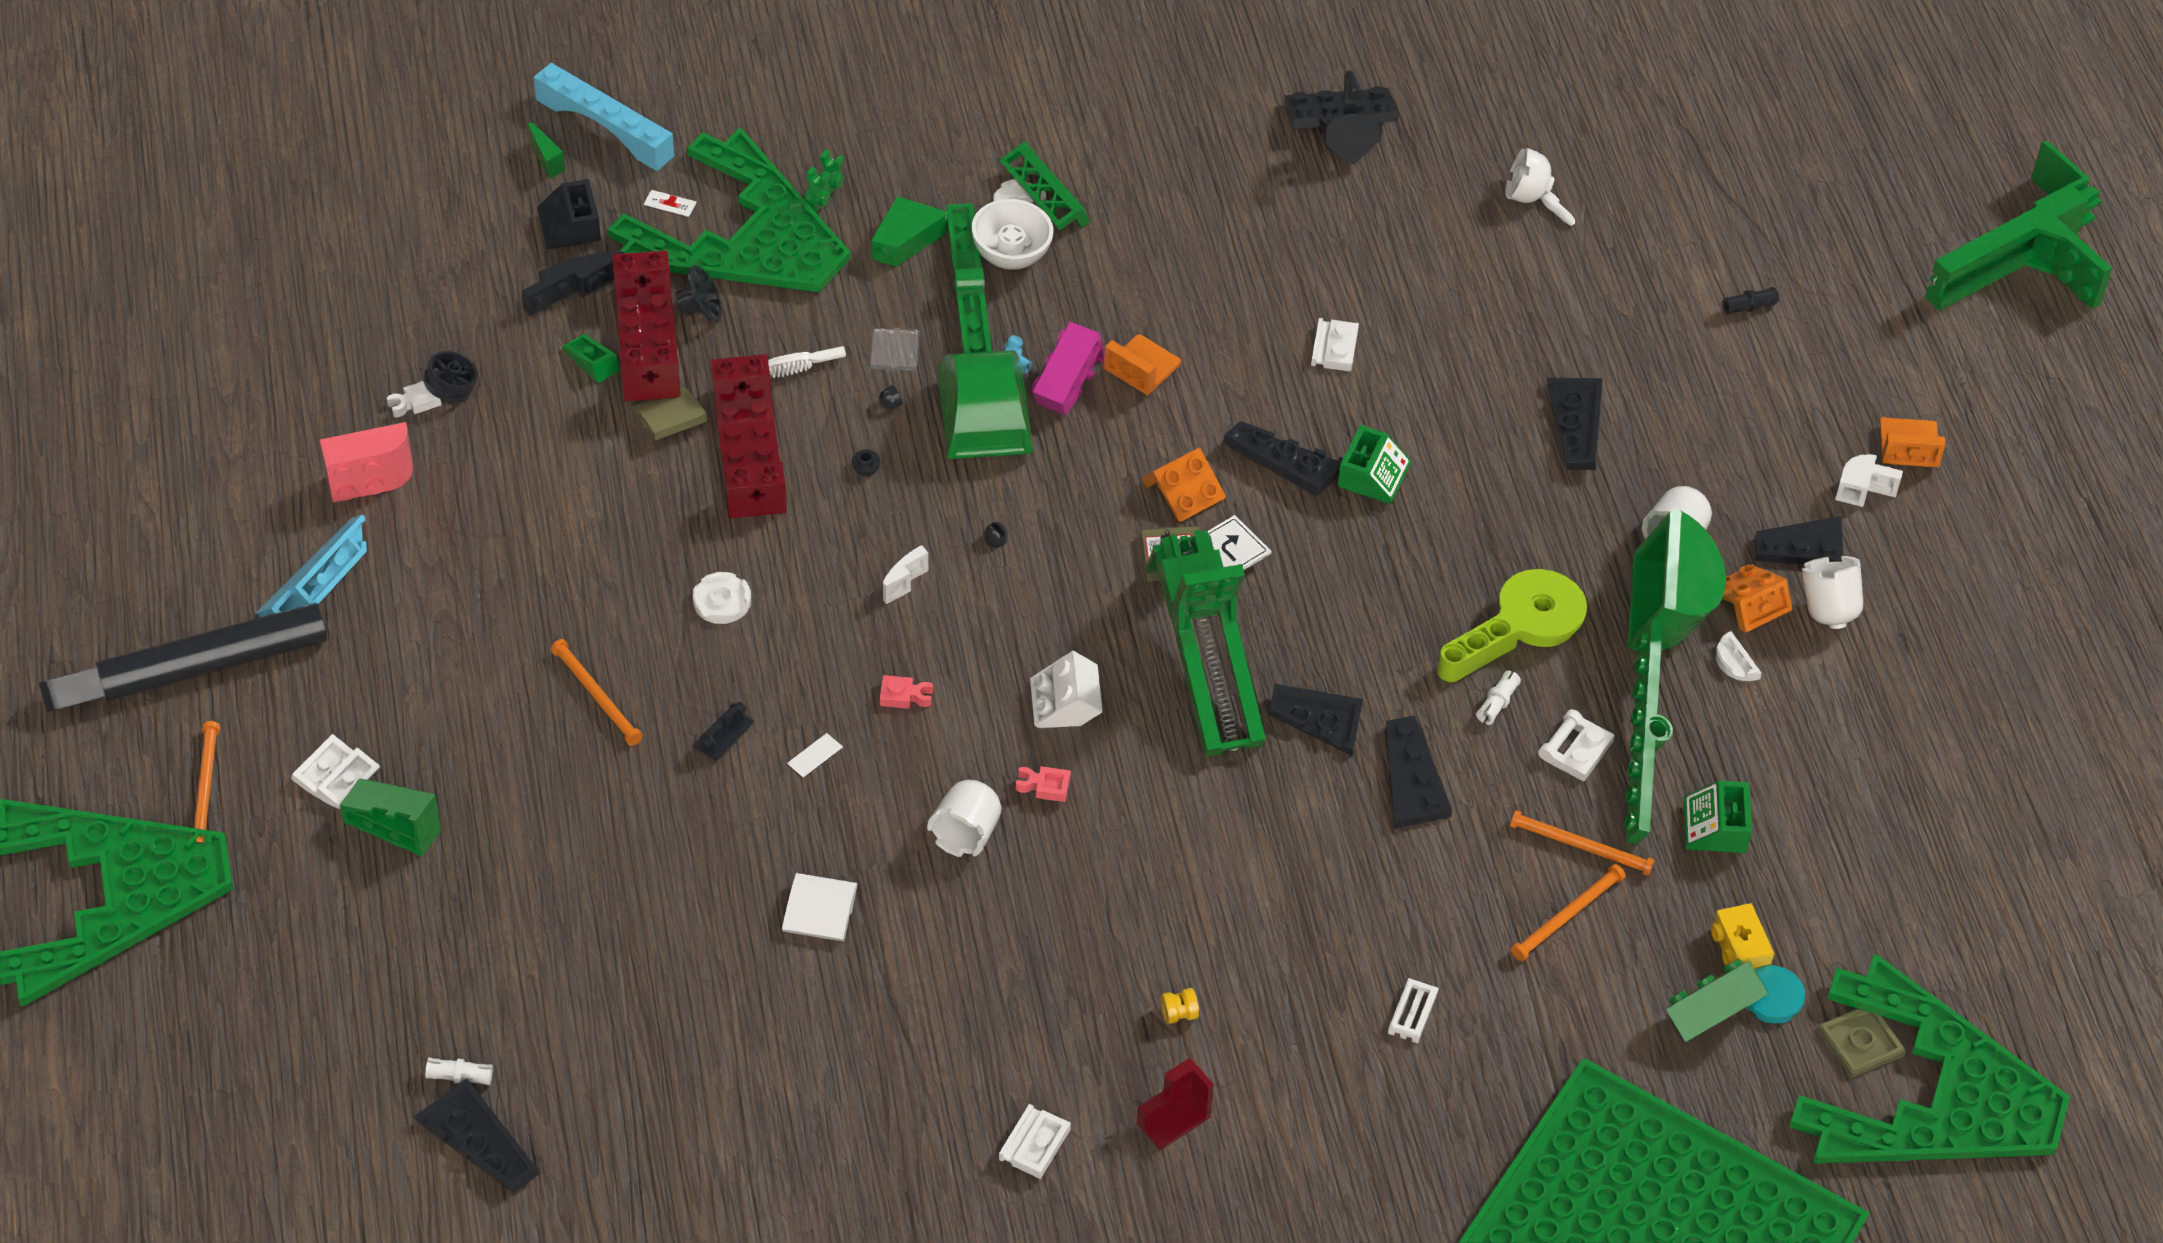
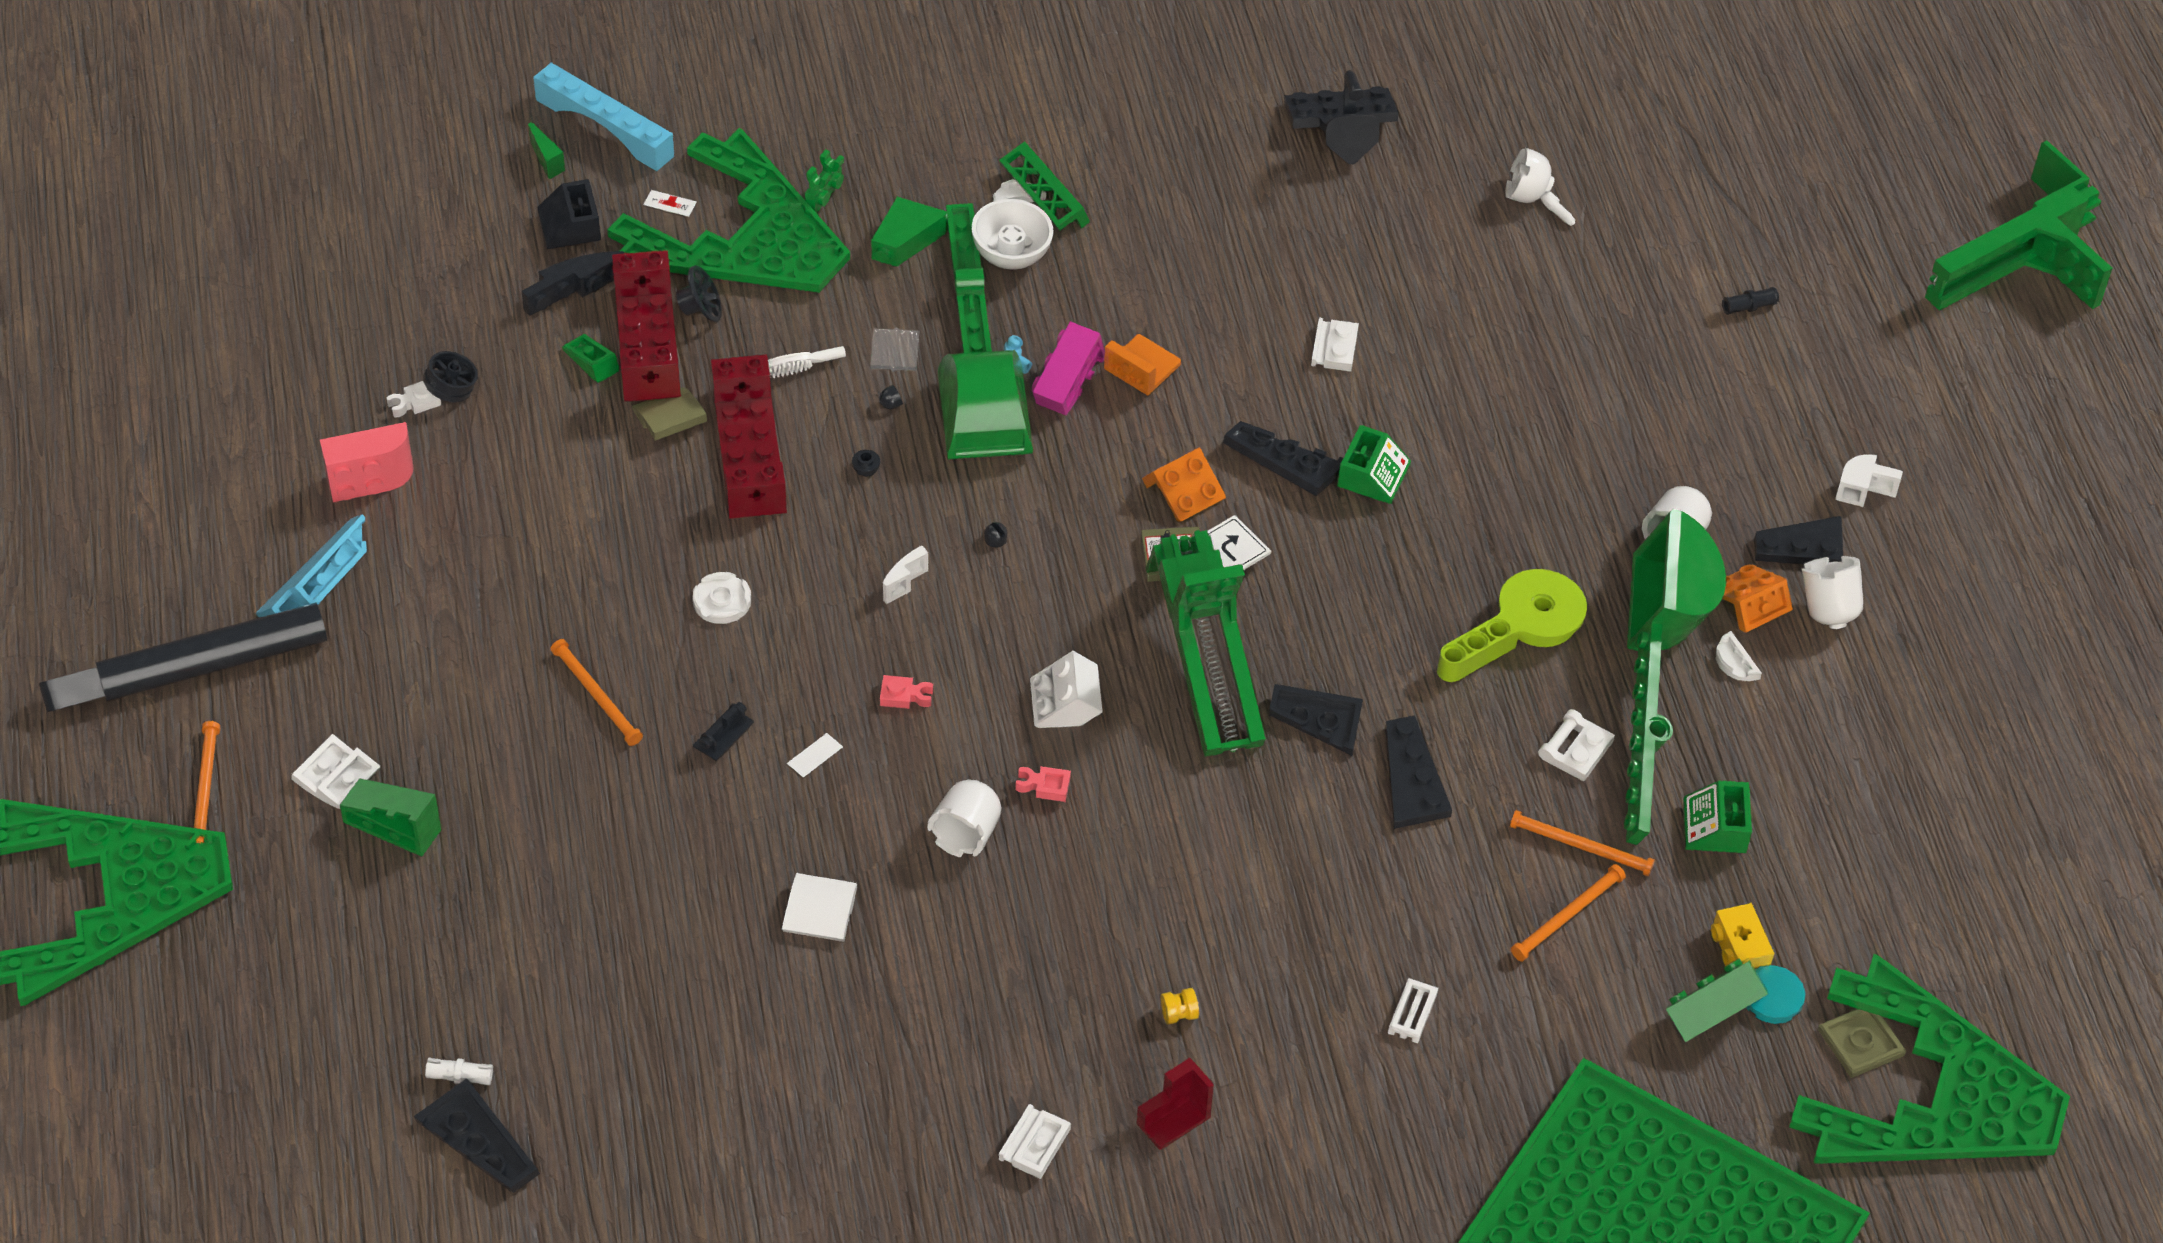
white pin [1476,671,1521,725] -> none
black wing [1547,378,1603,470] -> none
orange bracket [1879,417,1946,468] -> none

